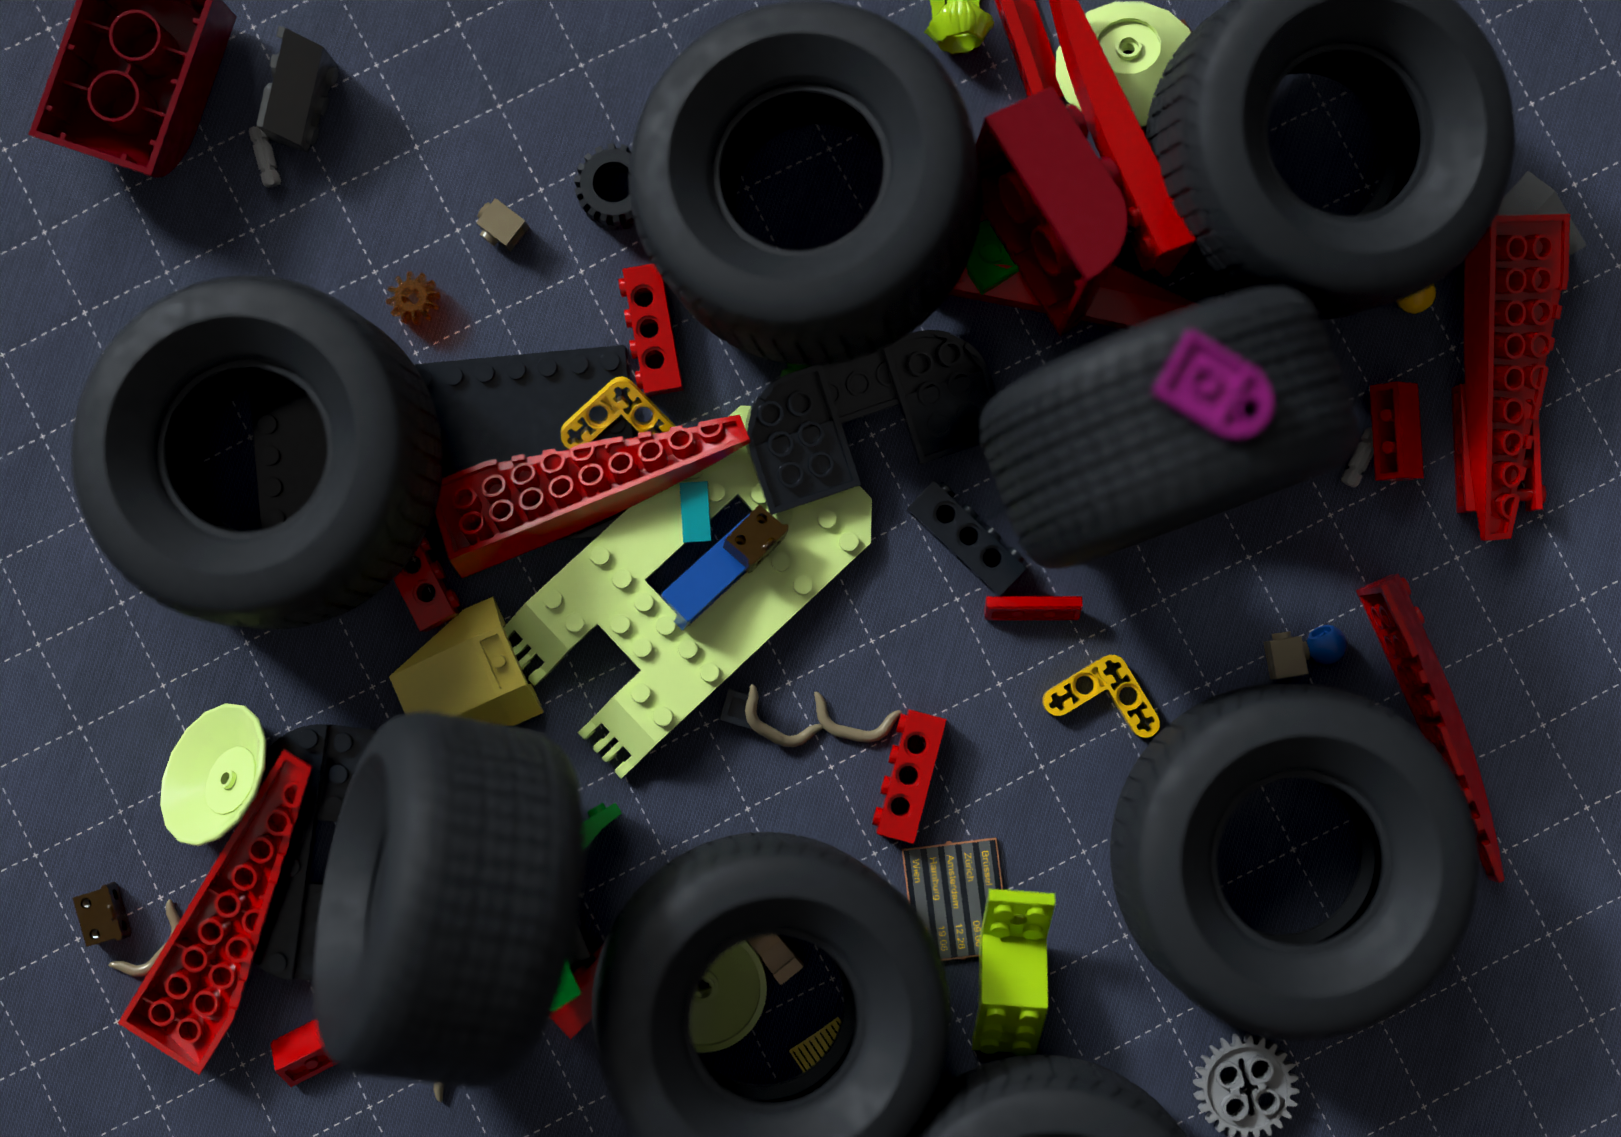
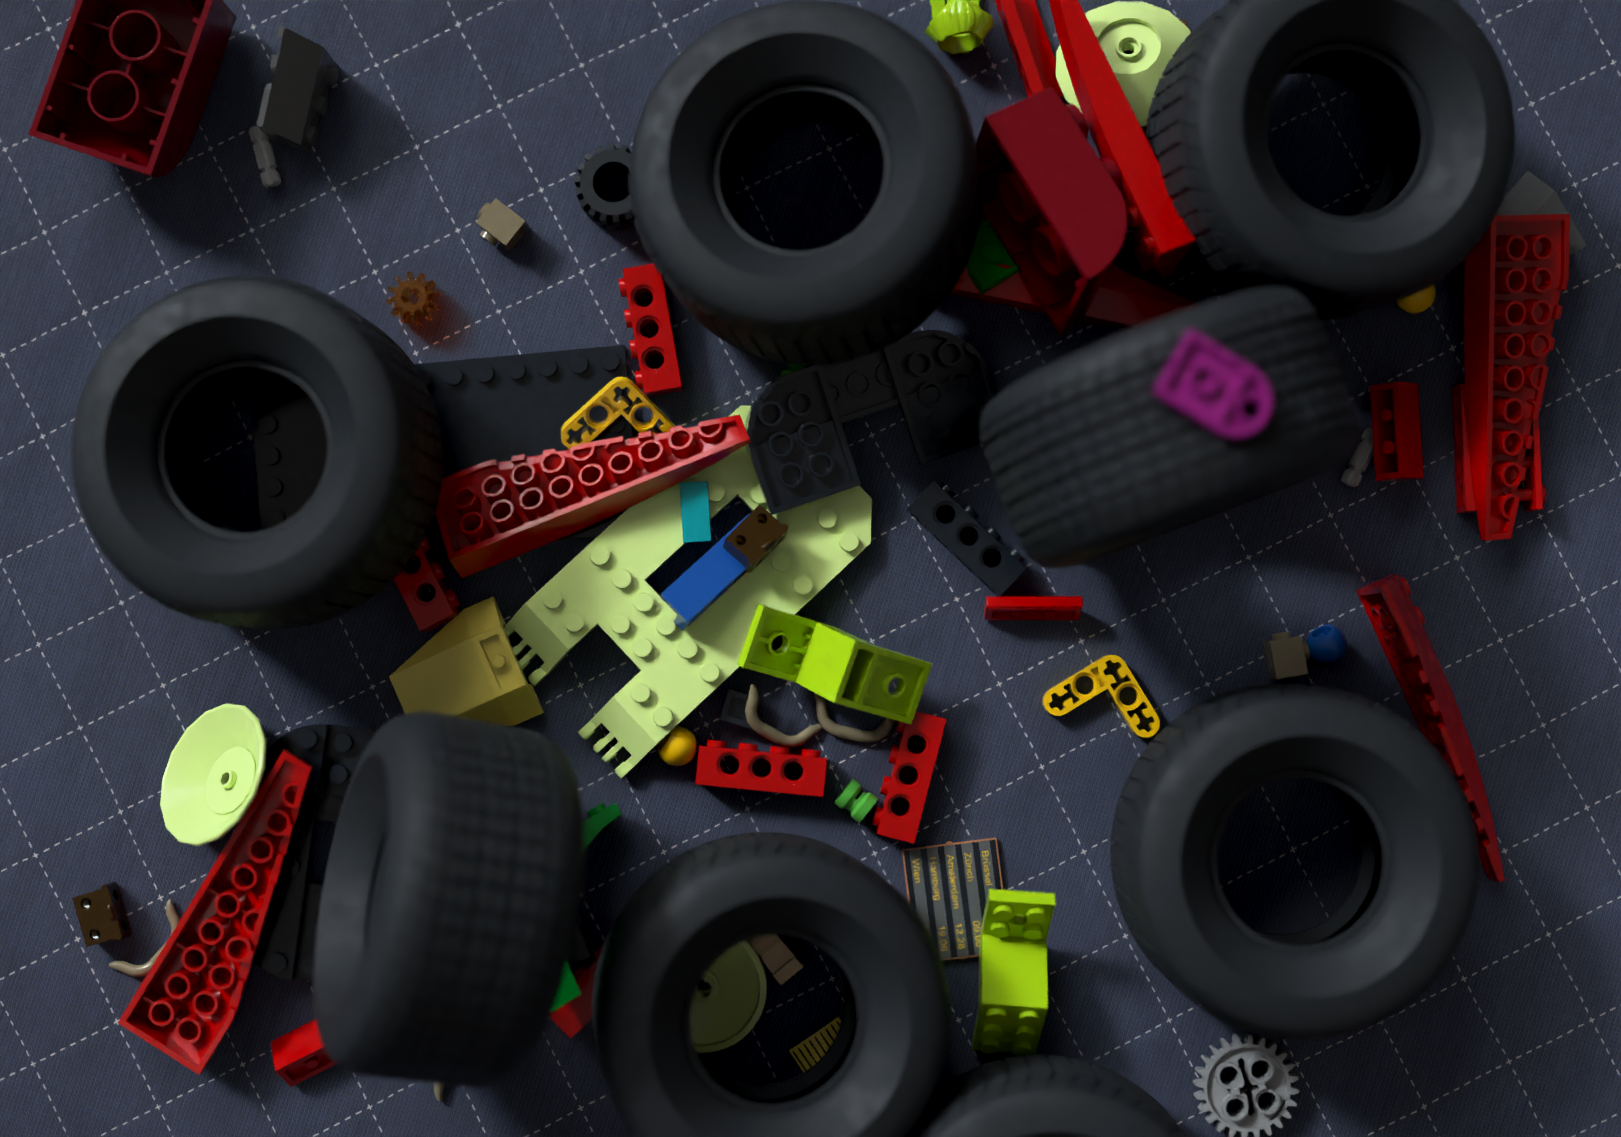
none -> yellow piece [657,726,697,766]
none -> red brick [695,739,827,797]
none -> lime bracket [737,603,933,724]
none -> bright green wheel [834,778,878,823]

